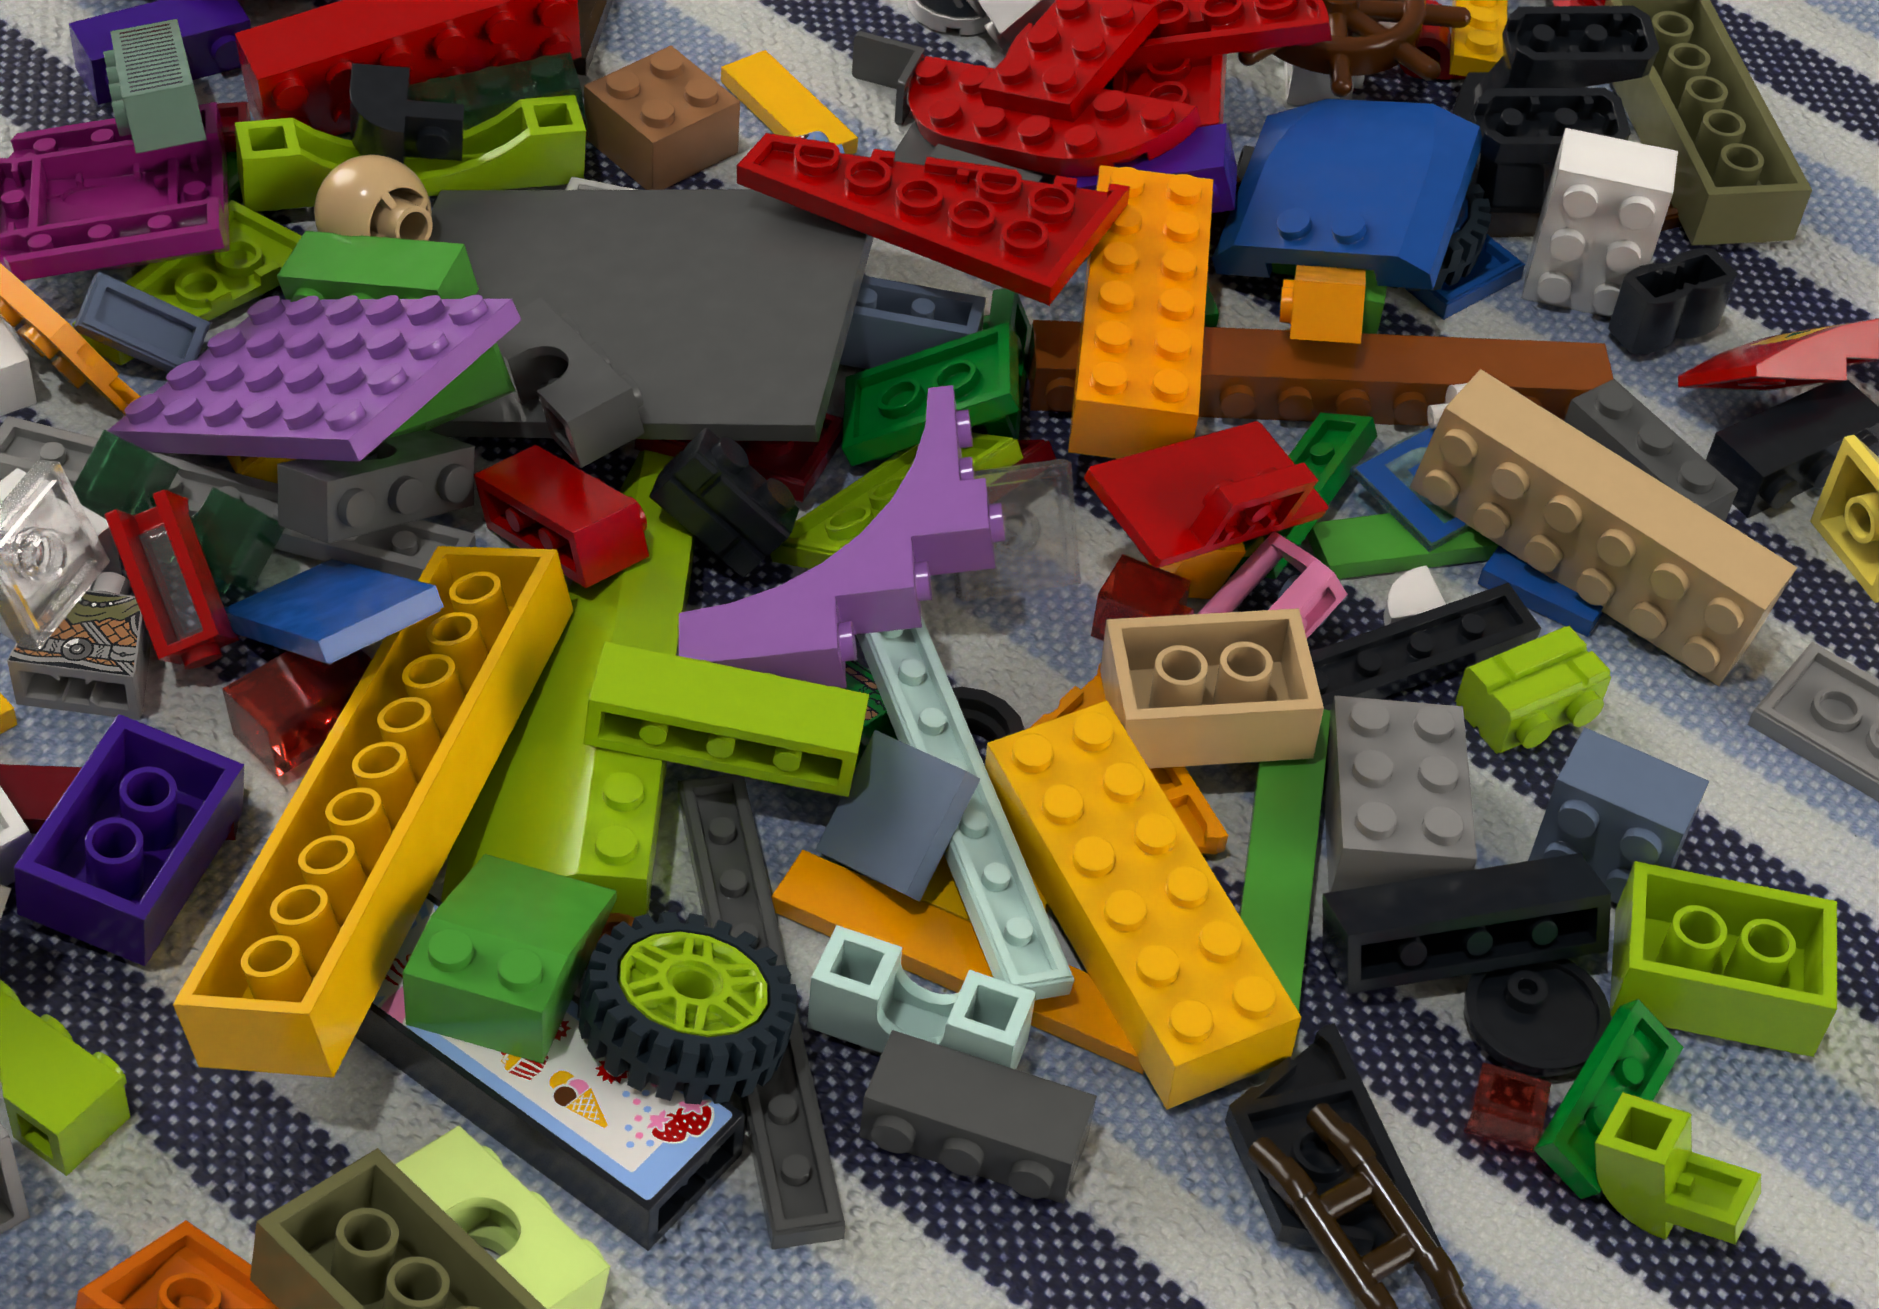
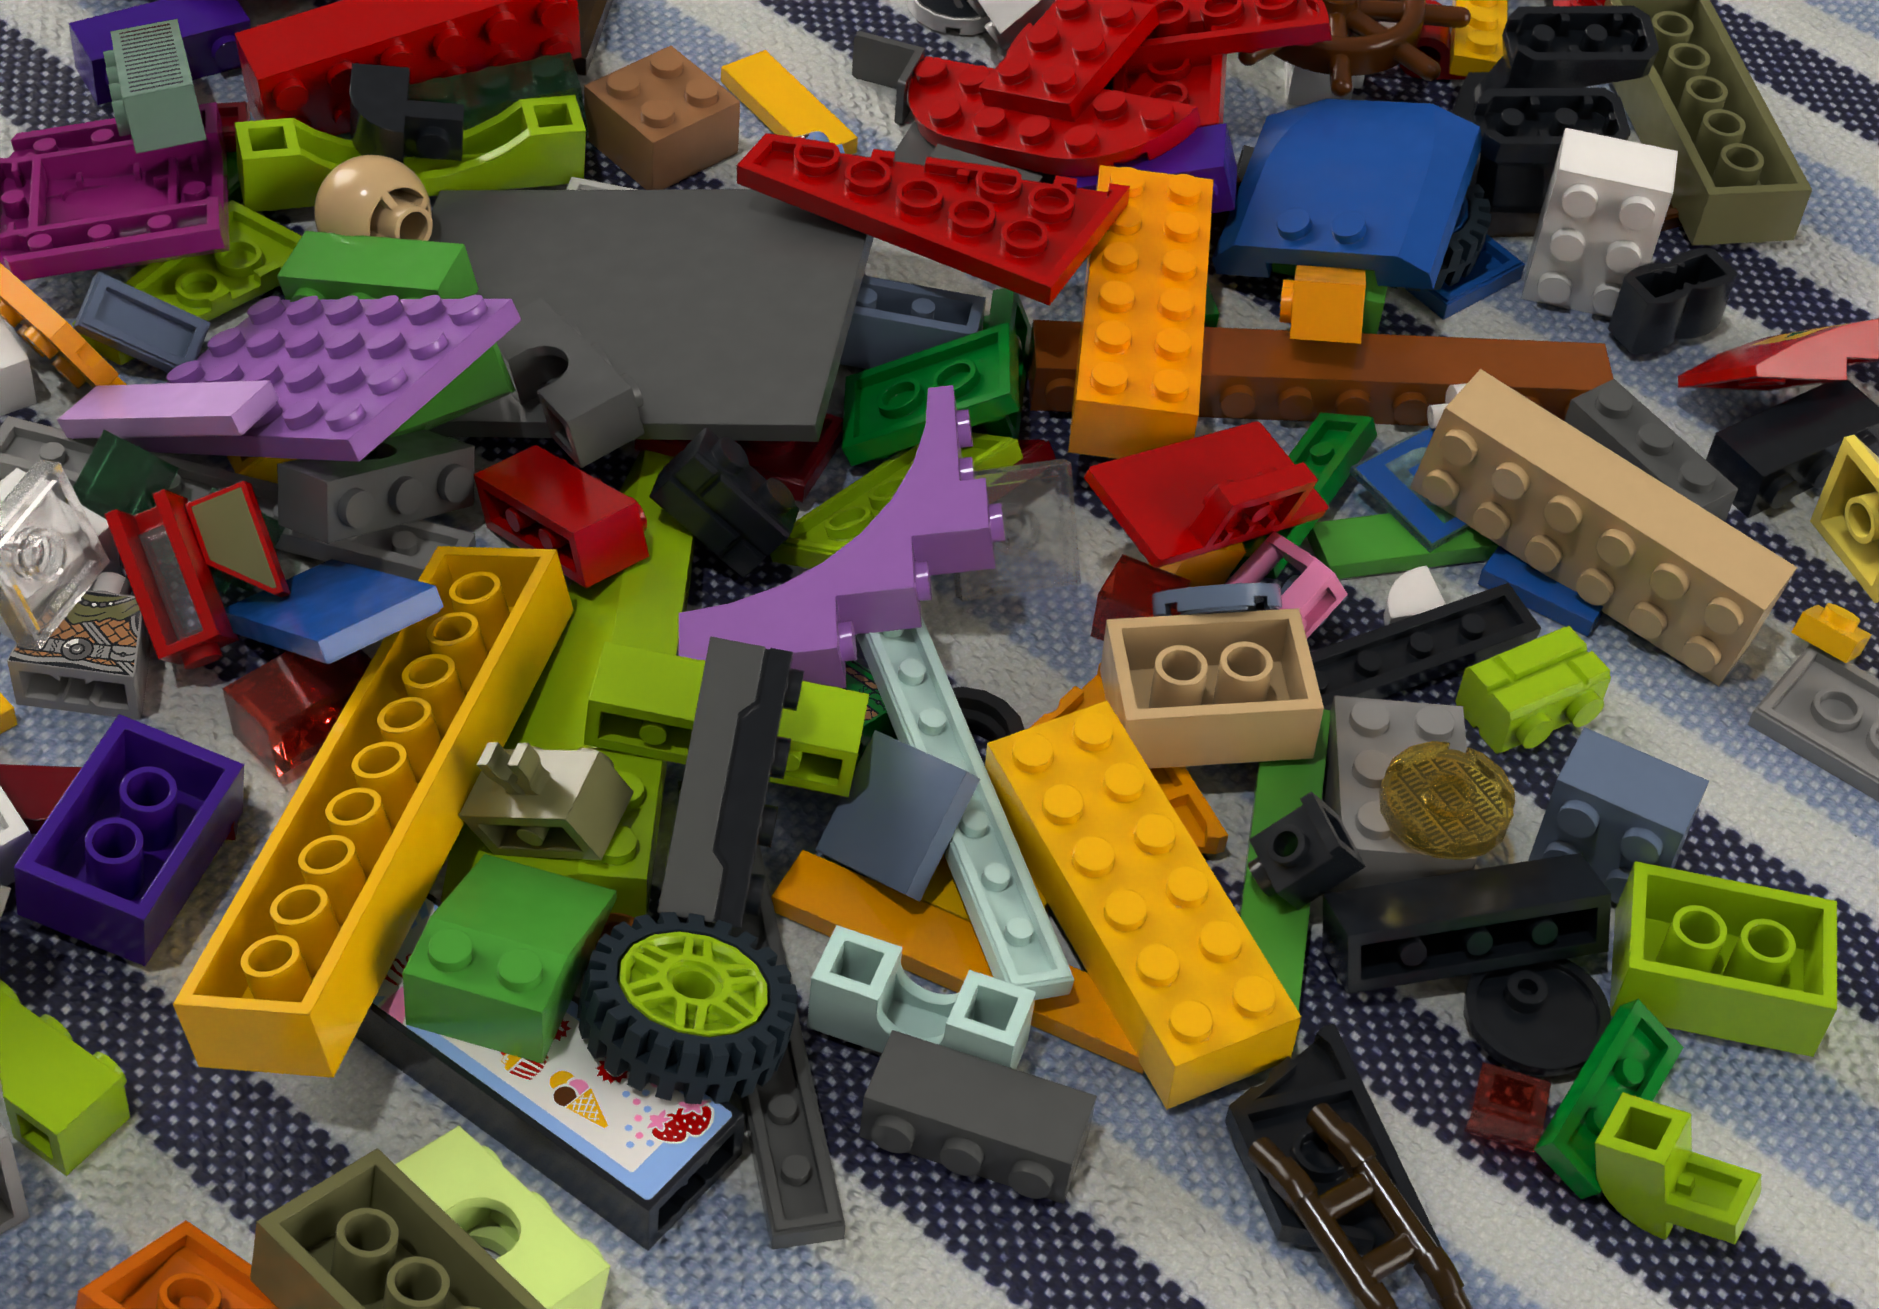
none -> lavender tile [57,380,279,439]
none -> olive tile [185,481,290,597]
none -> olive brick [459,742,634,860]
none -> piece [657,636,804,928]
none -> sand blue tile [1152,583,1282,617]
none -> black brick [1248,792,1366,910]
none -> clear yellow tile [1379,741,1515,860]
none -> yellow plate [1791,603,1872,663]

